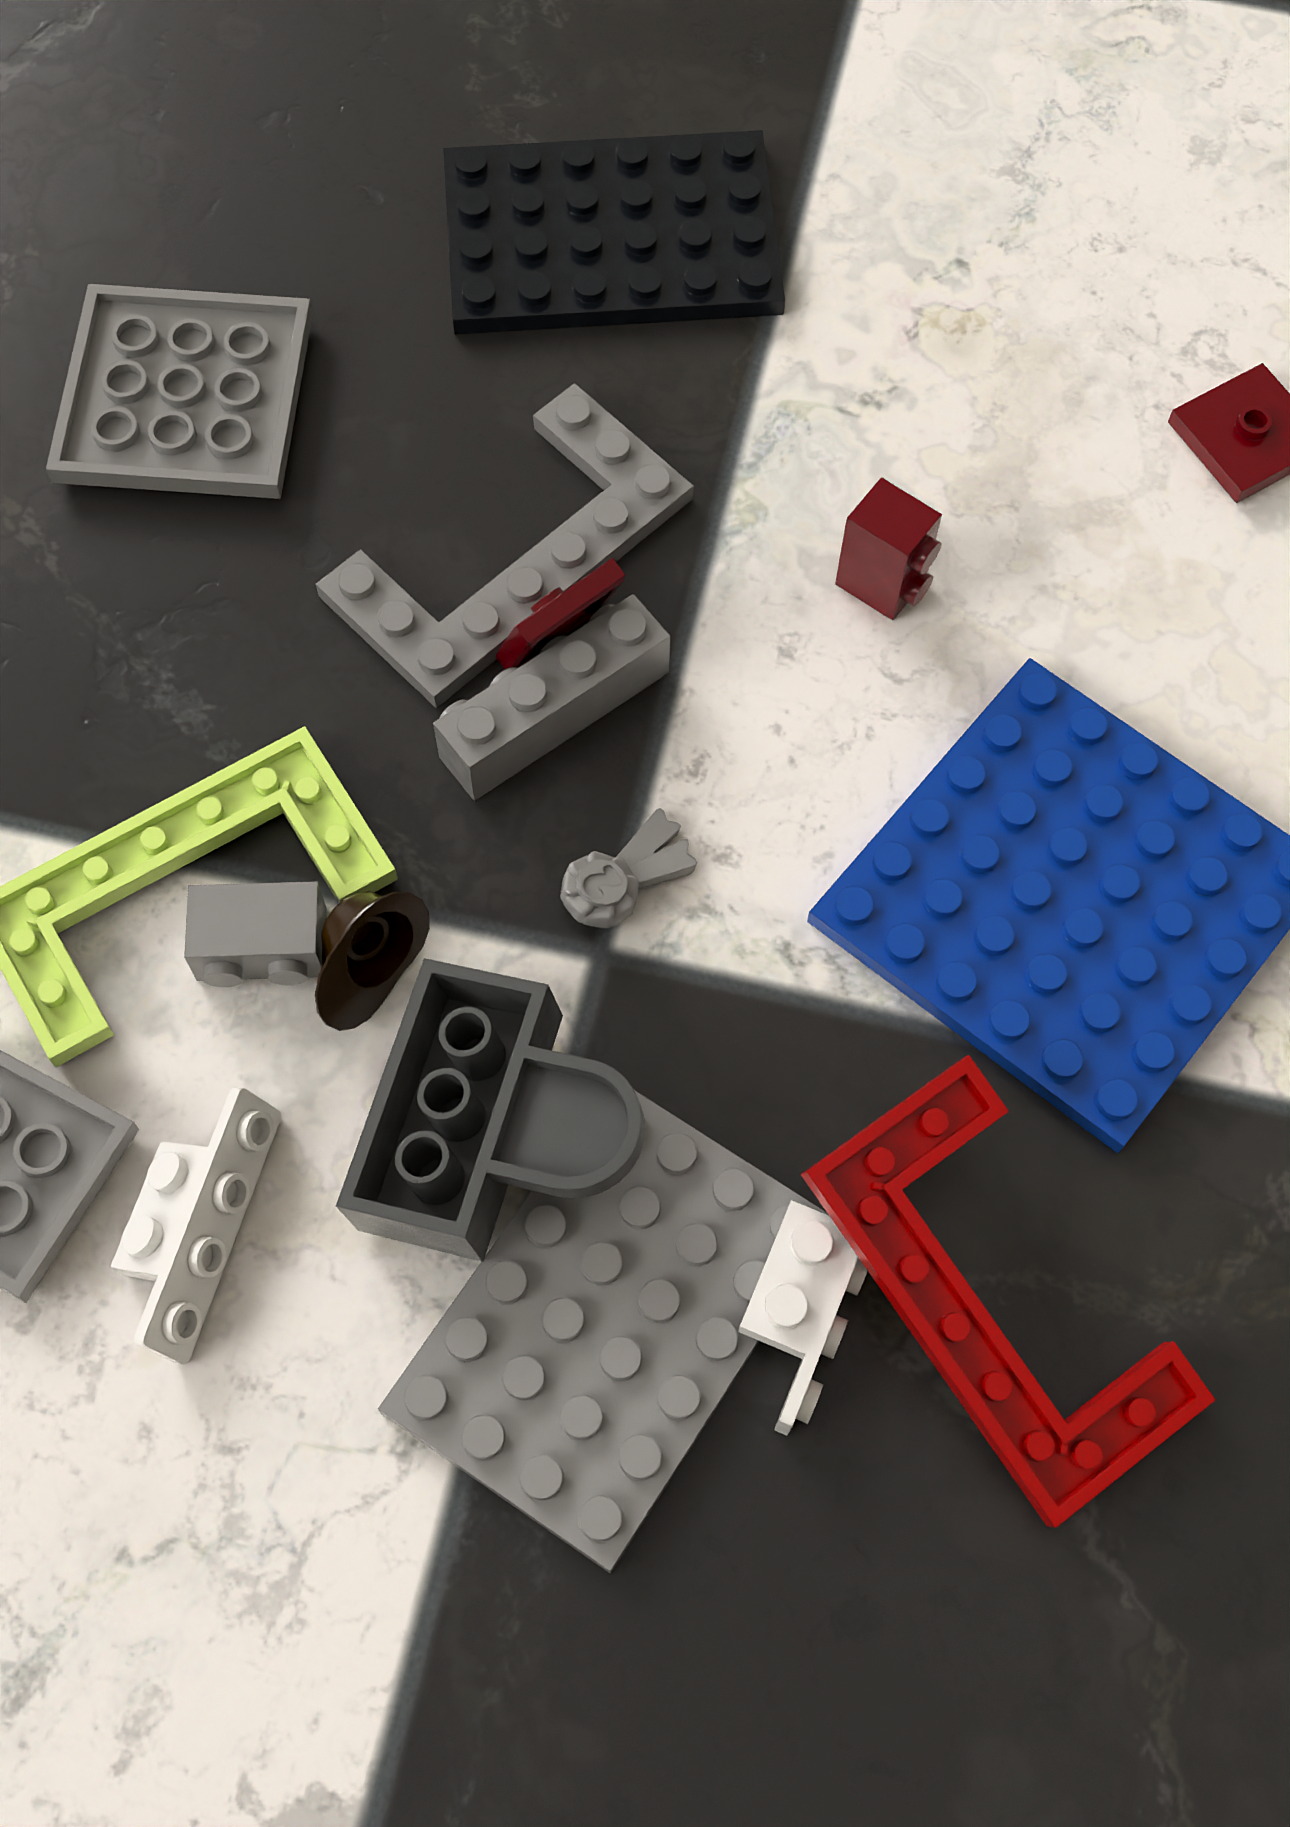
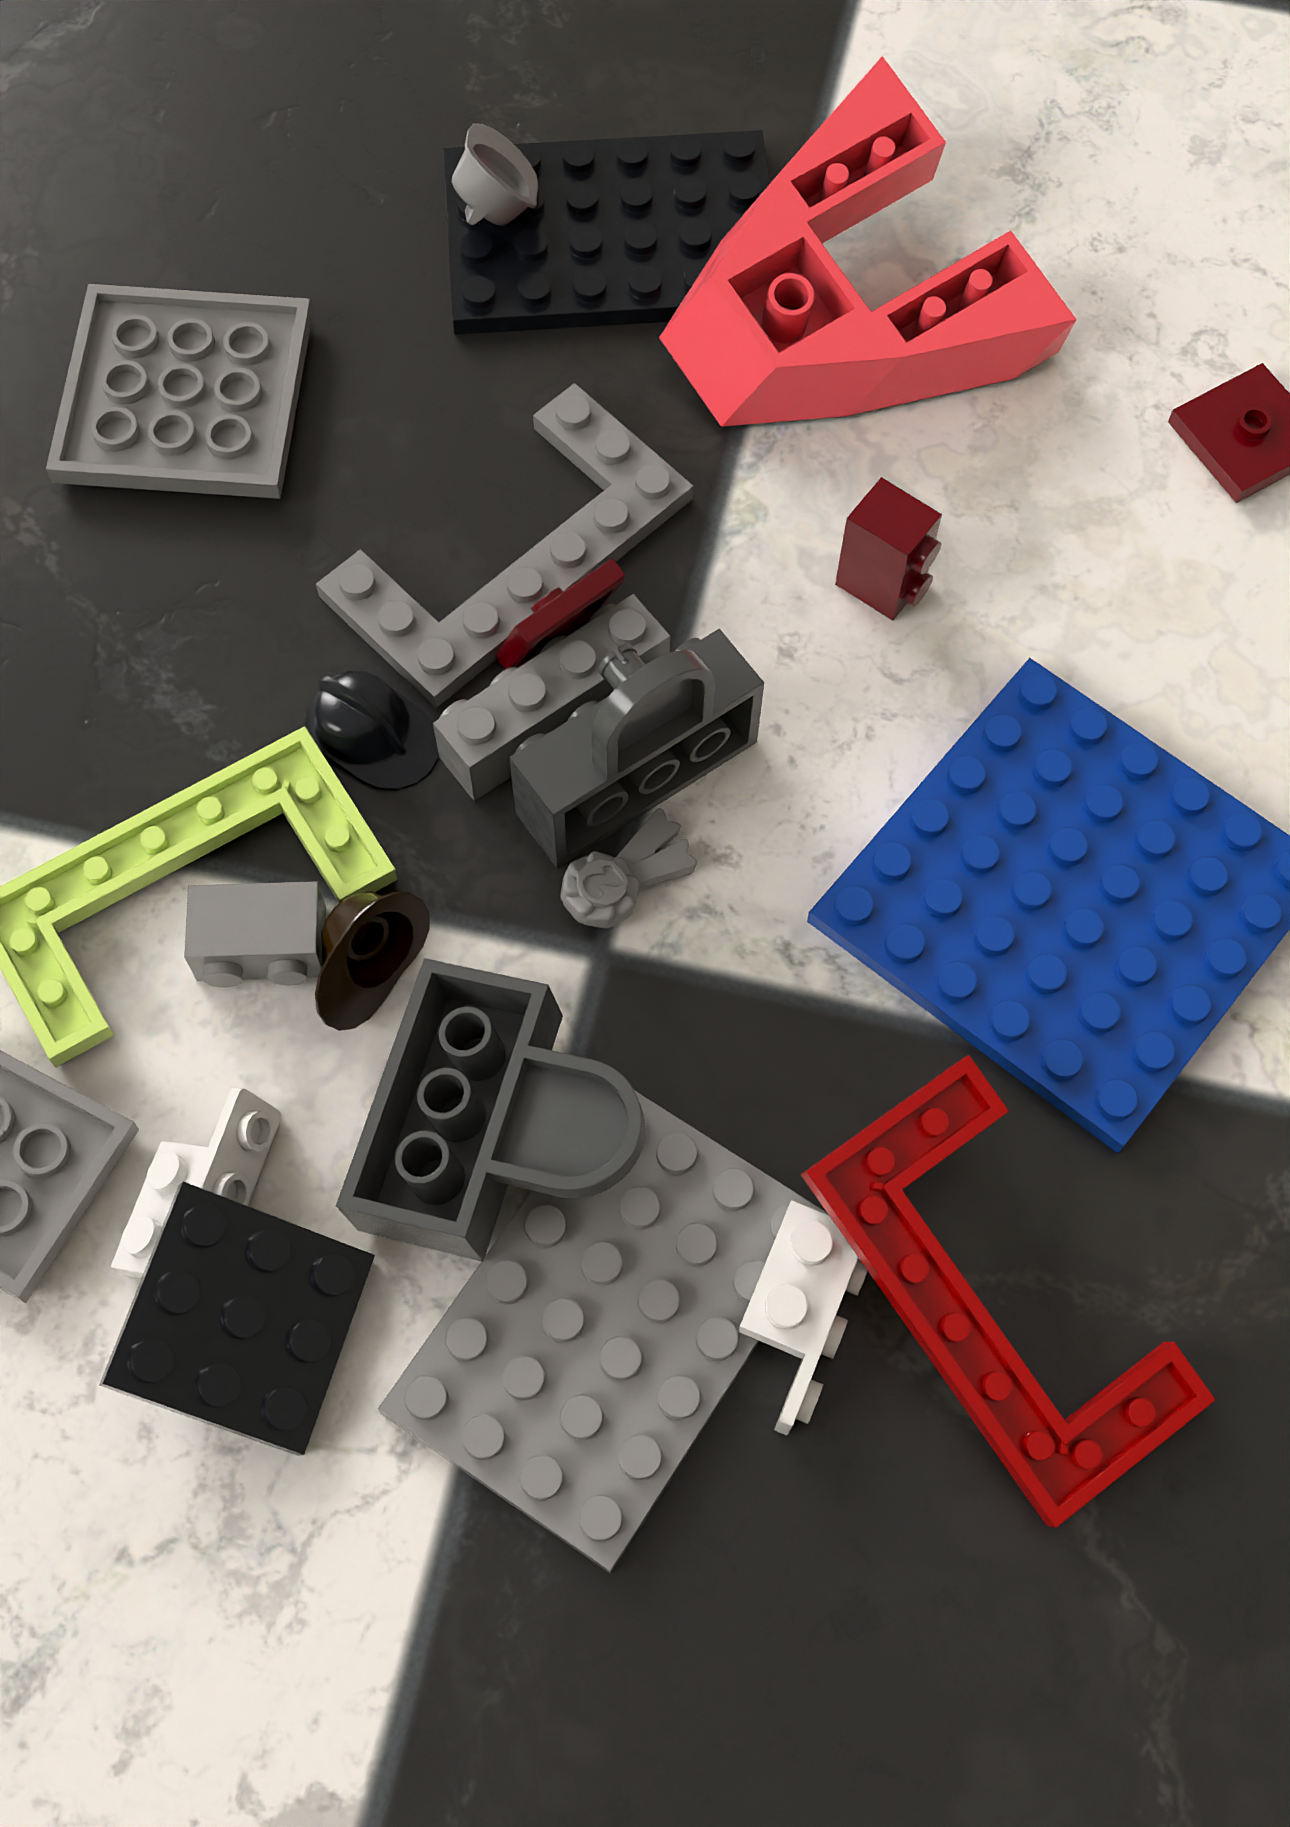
none -> black plate [99,1181,375,1456]
none -> black piece [304,671,439,790]
none -> light grey piece [451,123,538,226]
none -> dark grey brick [509,628,764,869]
none -> coral piece [659,56,1077,427]

